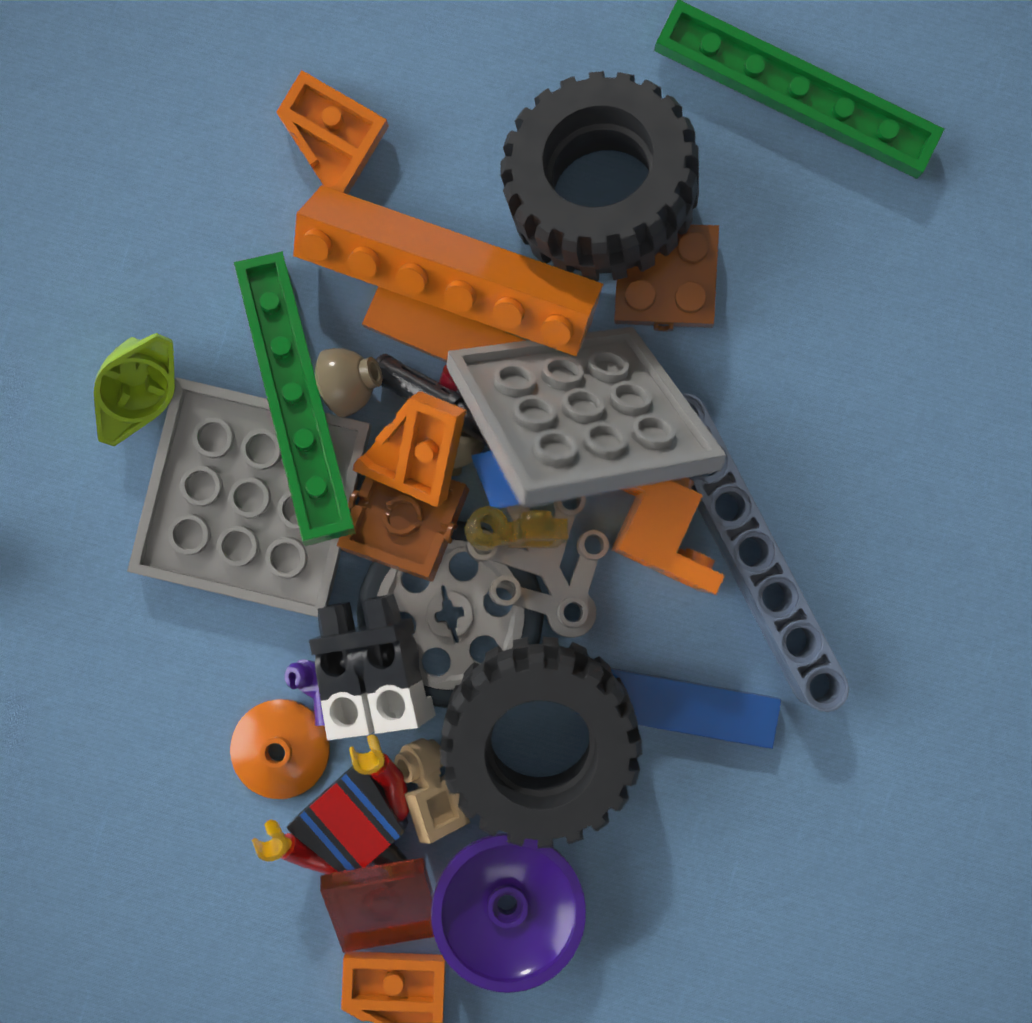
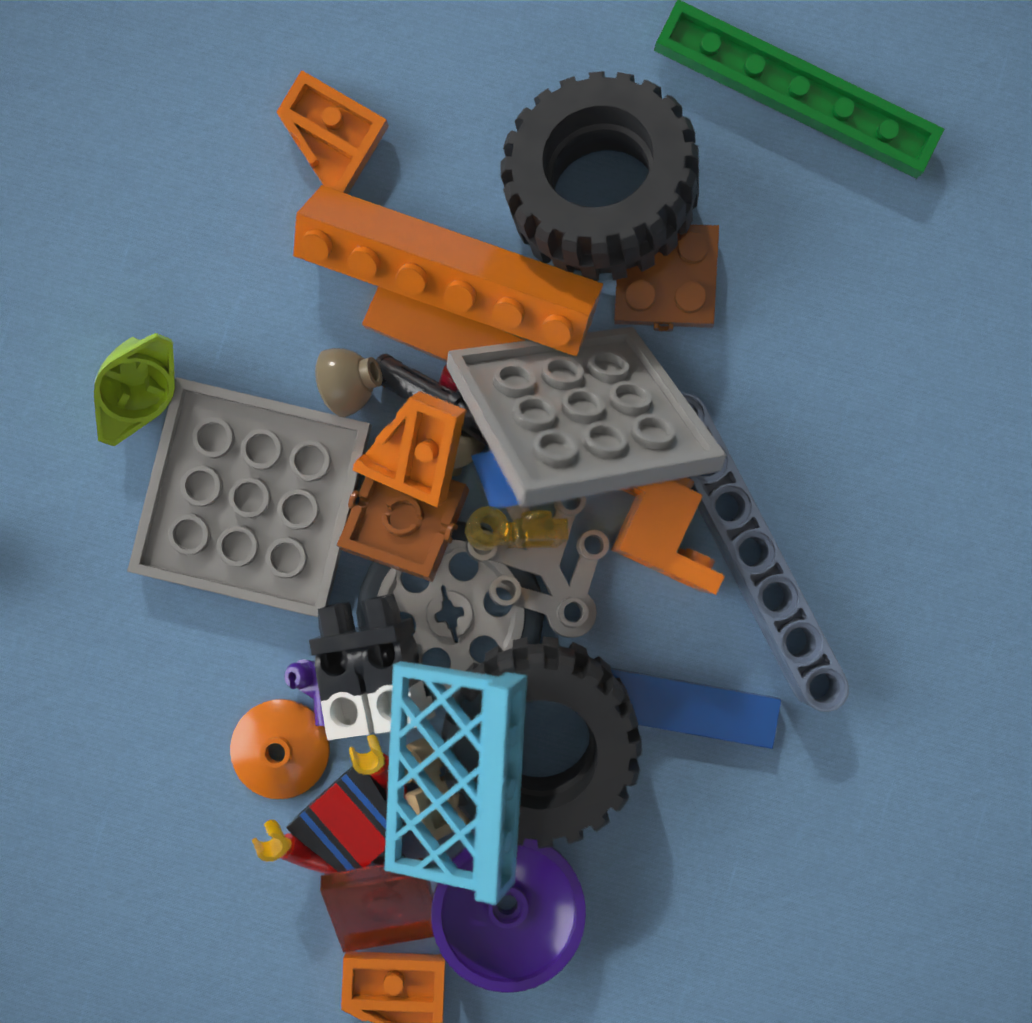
green plate [234,251,356,546] -> none
none -> medium azure fence [384,661,527,905]

